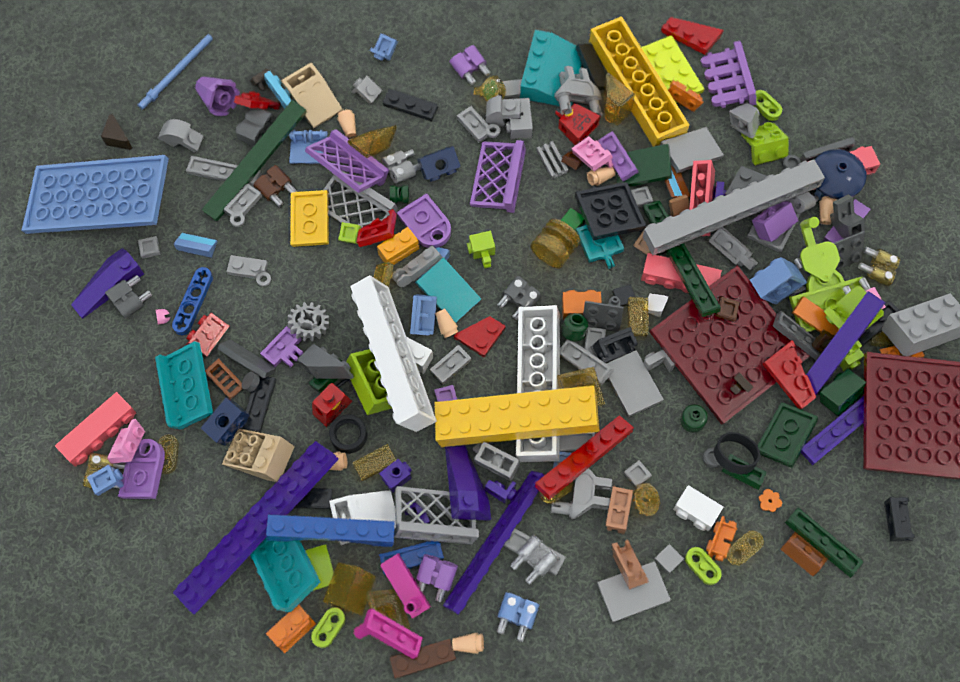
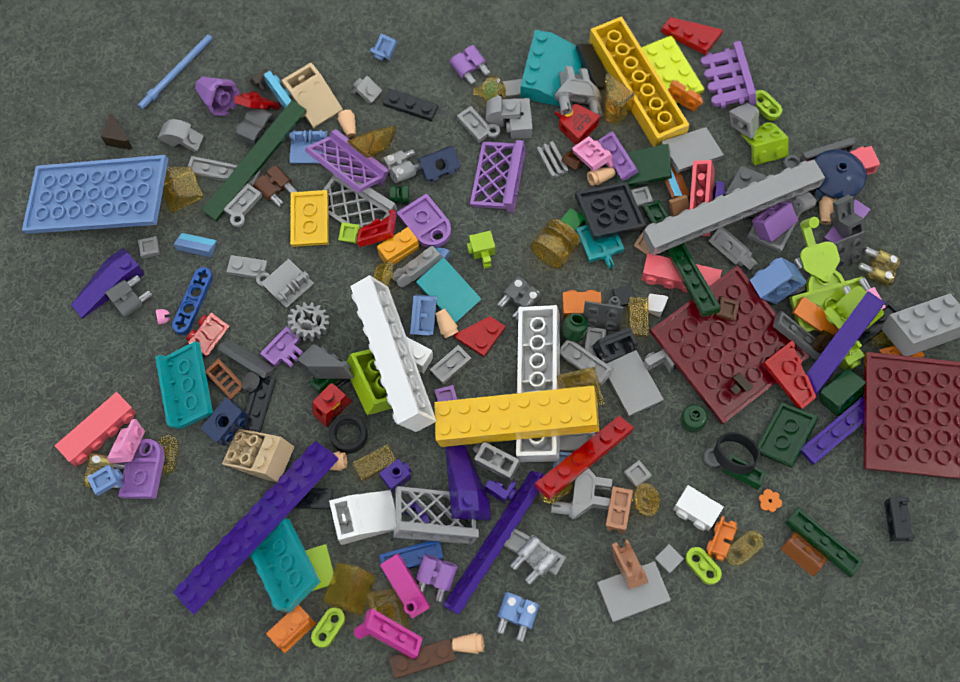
blue arch [266,515,395,547] -> none
none -> clear yellow slope [163,167,203,213]
none -> light grey hinge [261,259,314,308]

